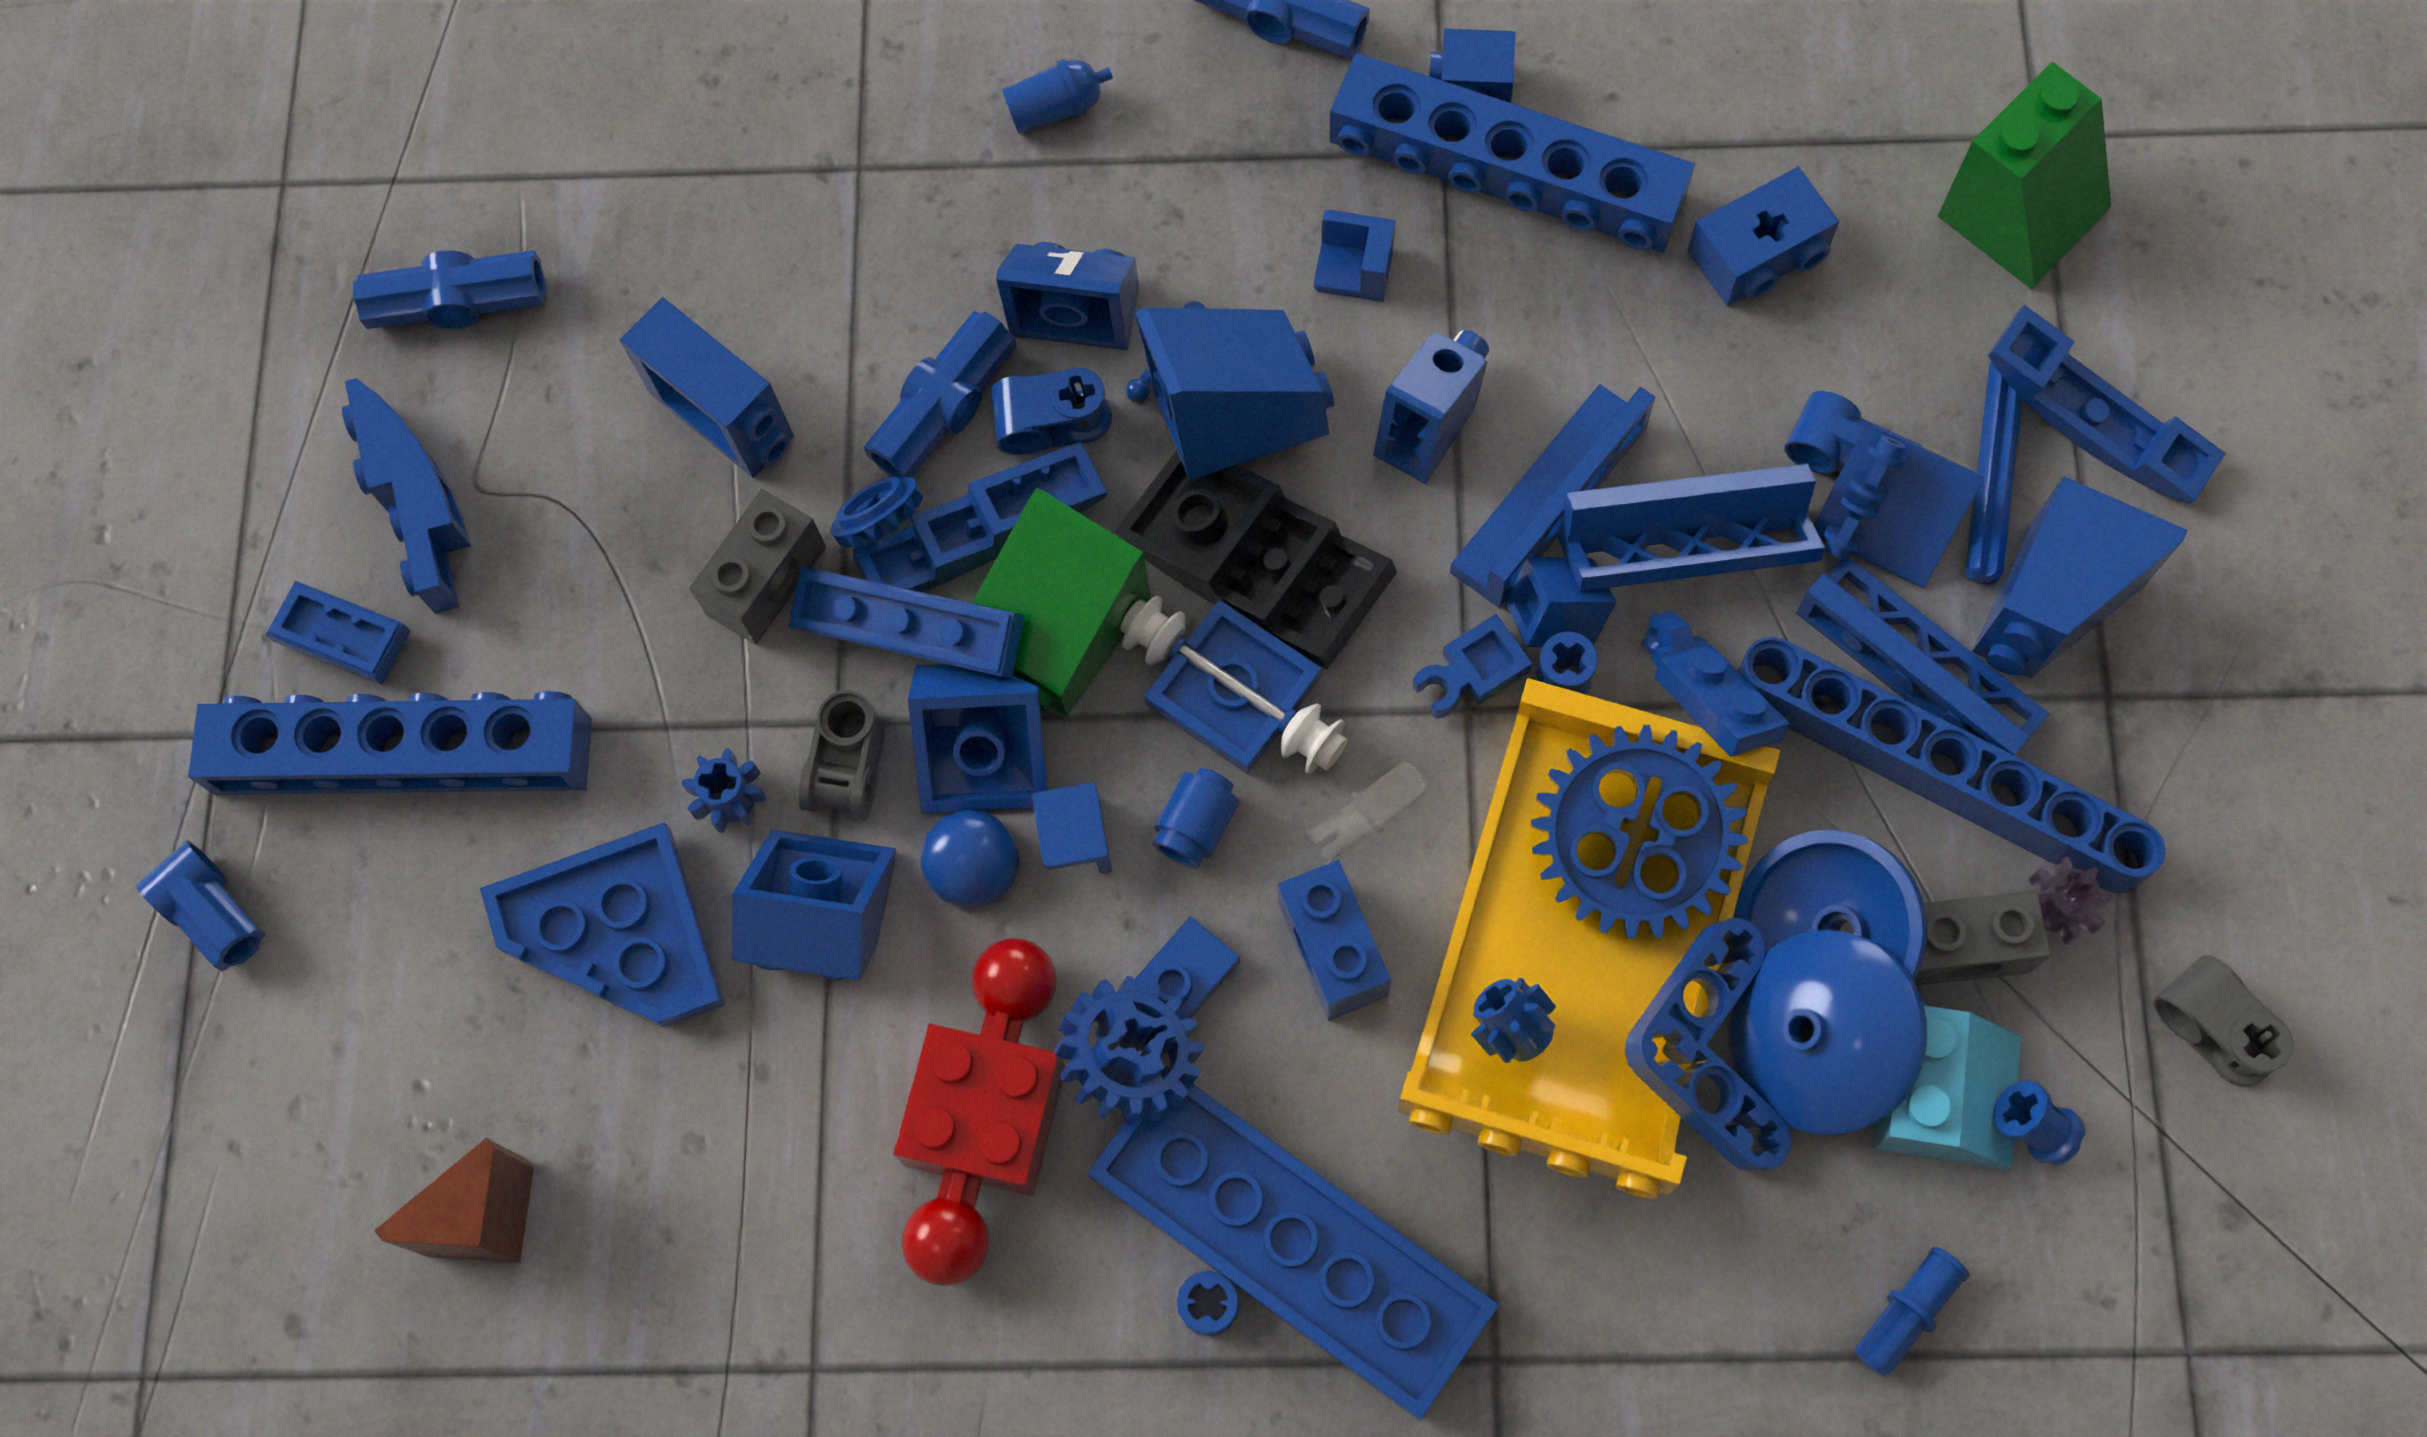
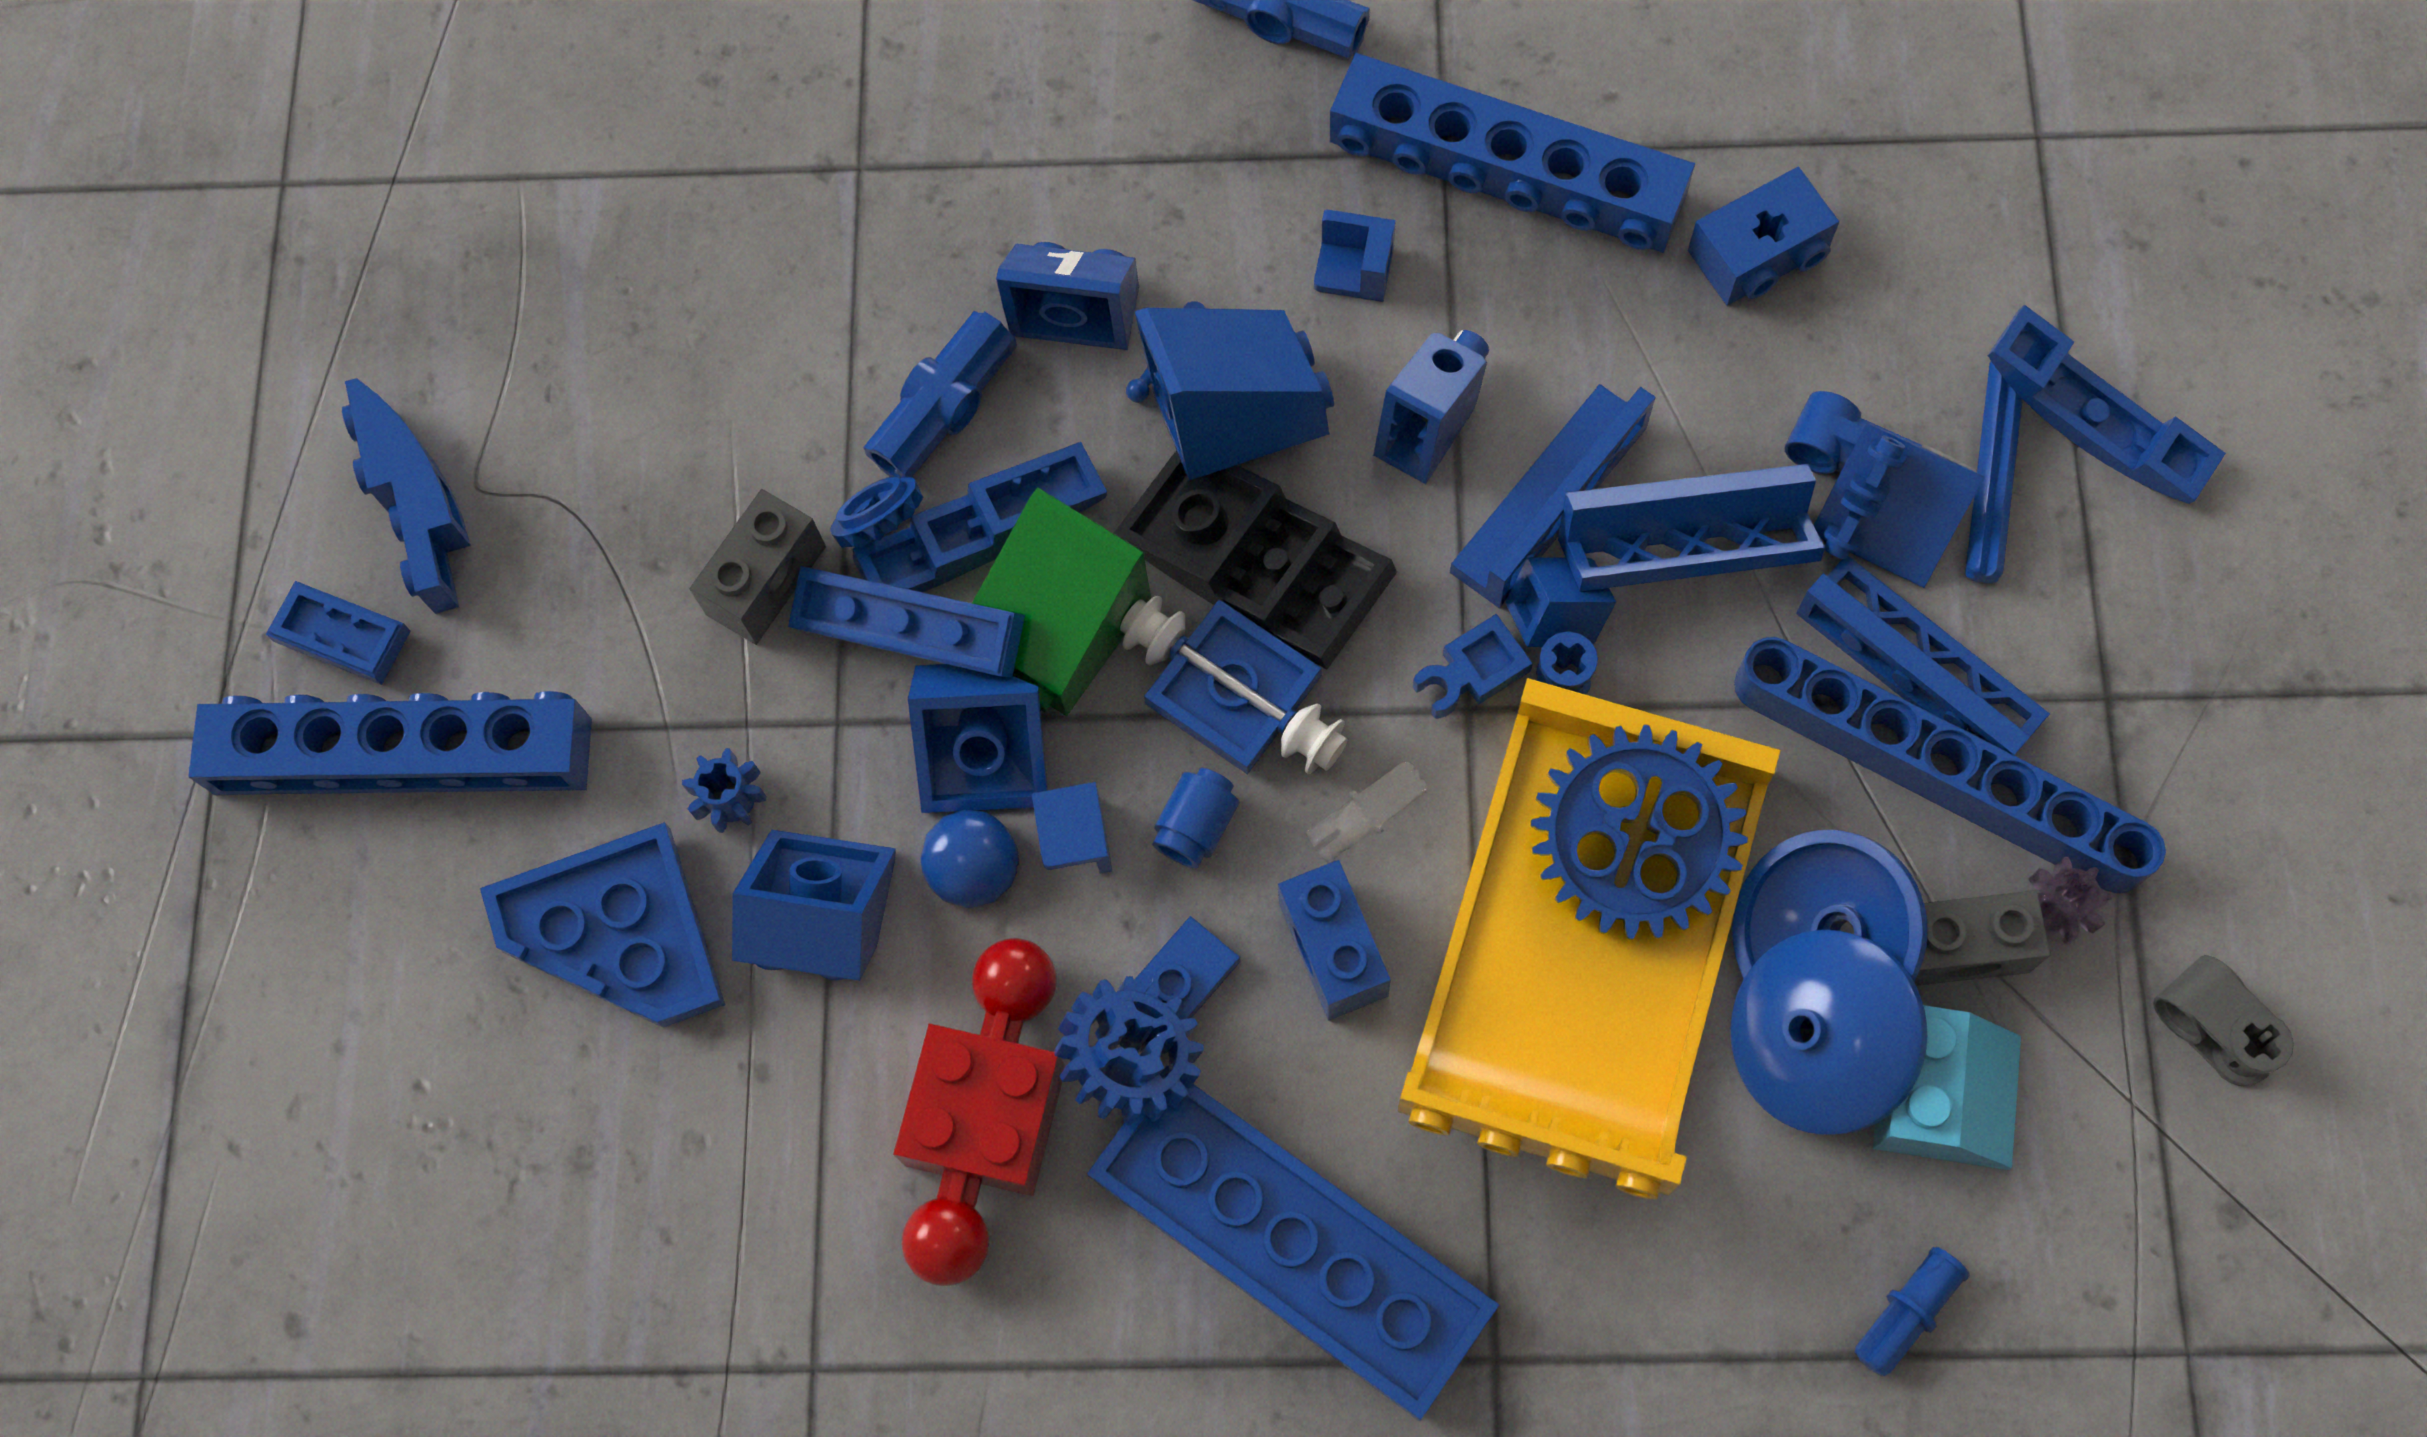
blue piece [136,840,266,972] -> none
blue piece [353,250,547,329] -> none
copper slope [374,1138,534,1263] -> none
blue window [619,297,794,478] -> none
dark grey piece [799,690,884,820] -> none
blue piece [991,367,1112,455] -> none
blue piece [1002,58,1113,134] -> none
blue bush [1177,1271,1239,1336] -> none
blue brick [1429,28,1516,103] -> none
blue gear [1471,978,1557,1063] -> none
blue beam [1625,917,1791,1171] -> none
blue hinge [1641,610,1790,757] -> none
green slope [1938,61,2111,290] -> none
blue slope [1972,476,2188,678] -> none
blue bush [1993,1081,2086,1165] -> none

